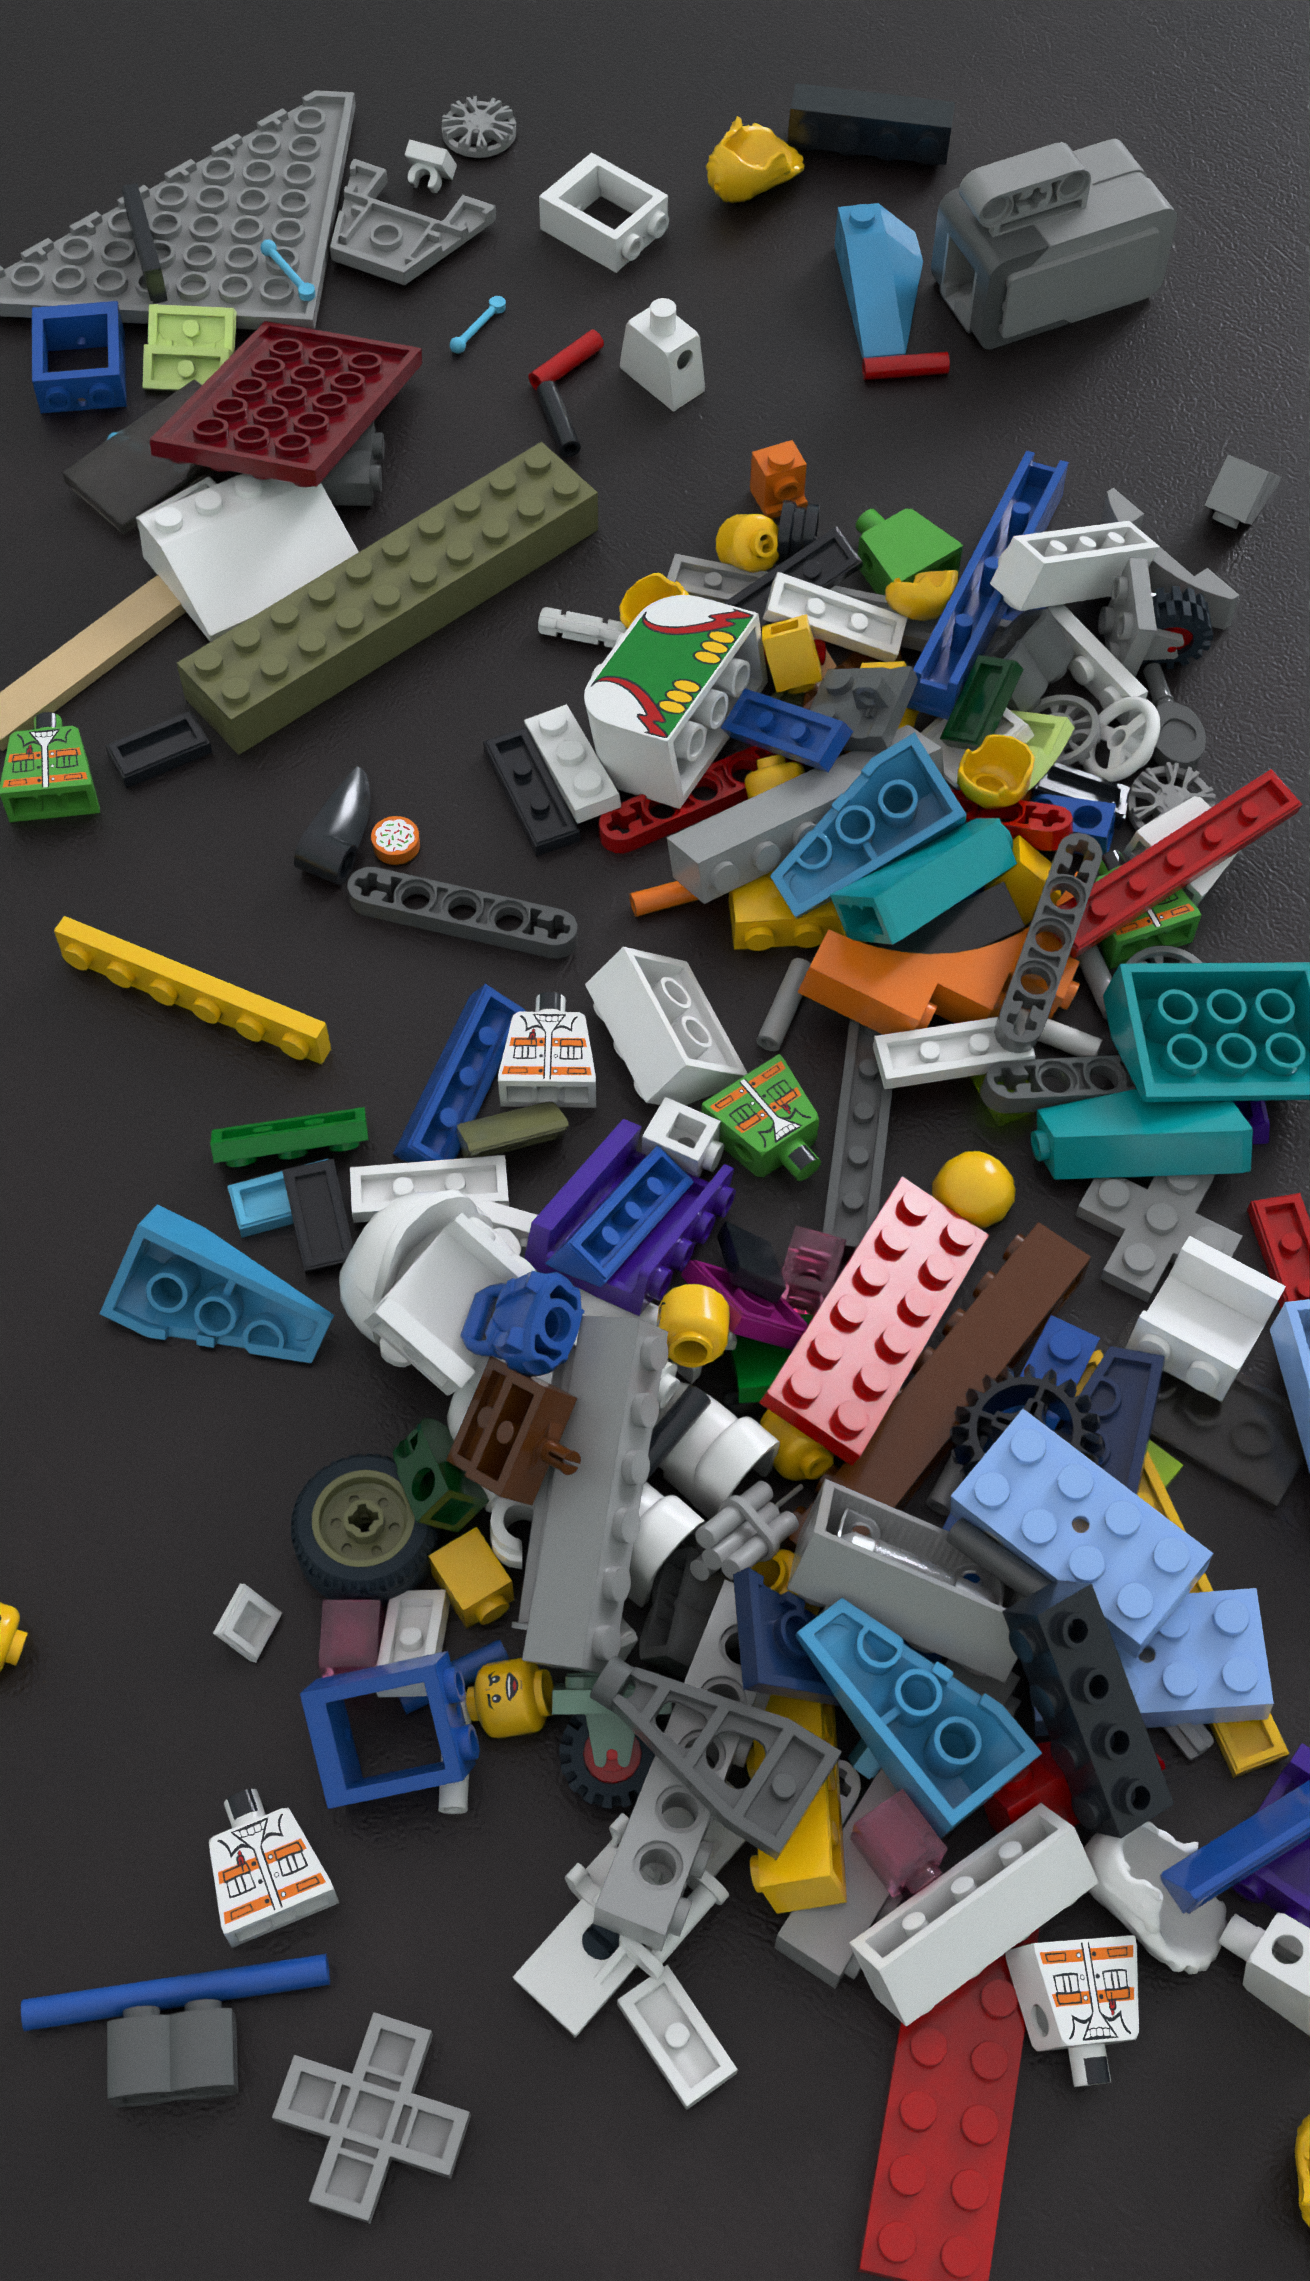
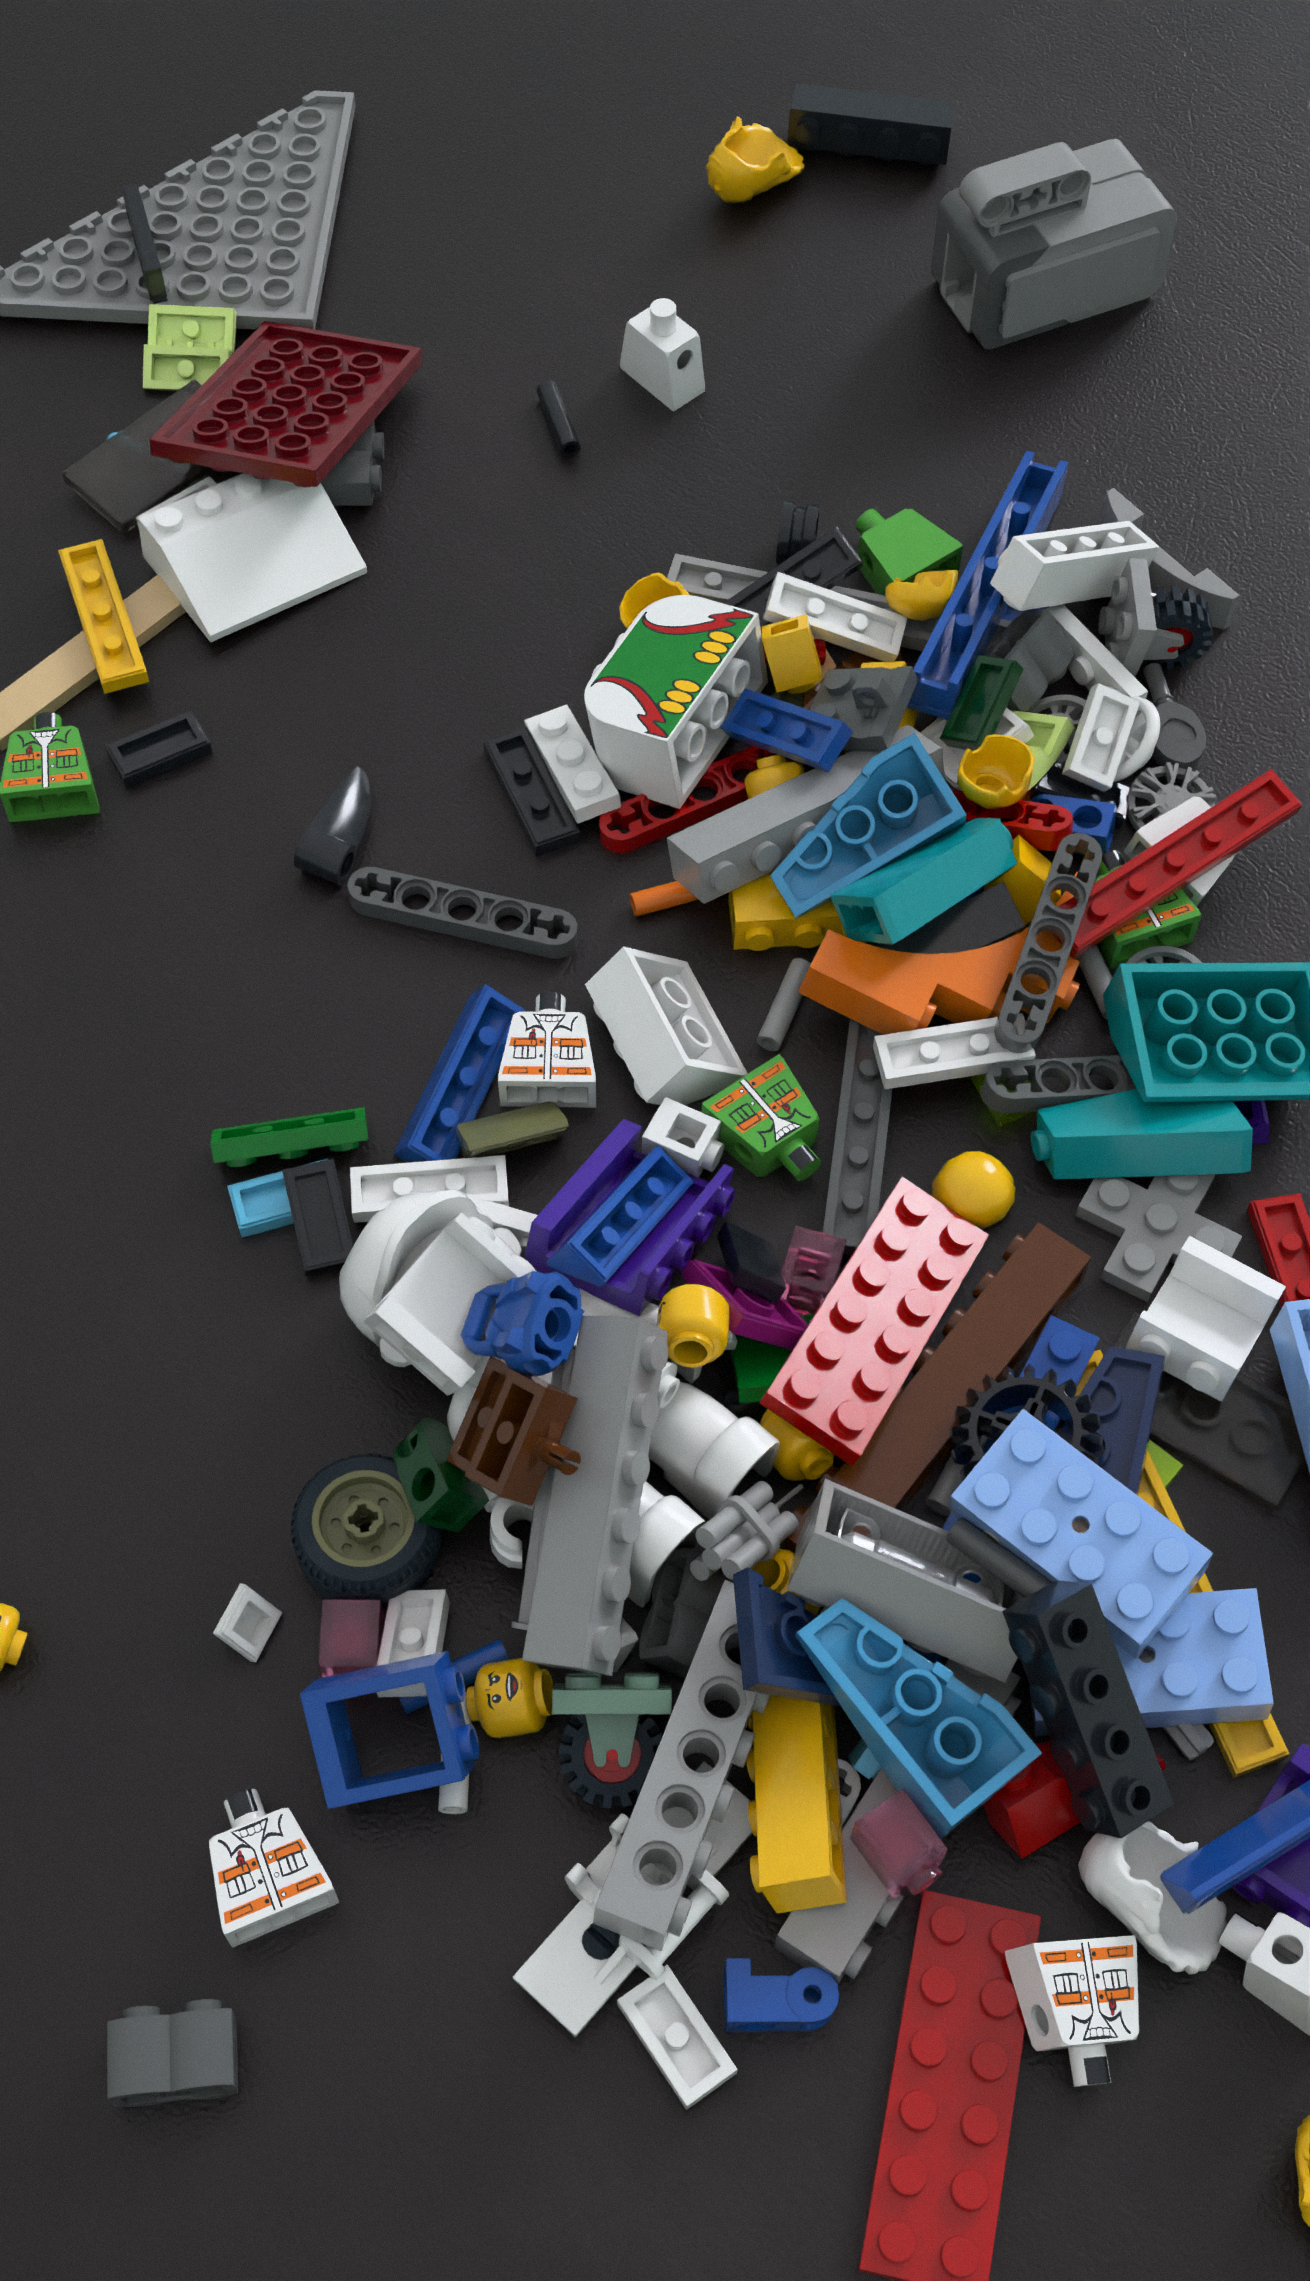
blue piece [21,1954,330,2031] -> none
blue window [32,301,127,414] -> none
yellow plate [54,916,331,1065] -> none
dark azure wedge [99,1204,335,1363] -> none
olive brick [177,442,598,755] -> none
medium azure hinge [260,239,315,301] -> none
light grey plate [272,2012,471,2224] -> none
light grey wing [330,159,496,285] -> none
tile [371,816,420,865] -> none
white tile [405,139,457,193] -> none
yellow brick [428,1527,514,1629] -> none
light grey wheel [442,96,516,158] -> none
medium azure hinge [449,296,506,354] -> none
red piece [528,329,604,390] -> none
white axle [538,607,627,648] -> none
white window [539,152,669,273] -> none
dark grey plate [590,1656,842,1860] -> none
black piece [643,1385,711,1485] -> none
yellow head [716,514,779,573] -> none
orange brick [750,440,808,519] -> none
dark azure wedge [834,203,923,359] -> none
white brick [849,1803,1099,2027] -> none
red piece [862,352,950,380] -> none
white piece [1019,1008,1103,1057] -> none
light grey slope [1205,455,1282,529] -> none
none -> yellow tile [58,539,149,694]
none -> blue leg [723,1958,839,2032]
none -> white plate [1062,683,1140,792]

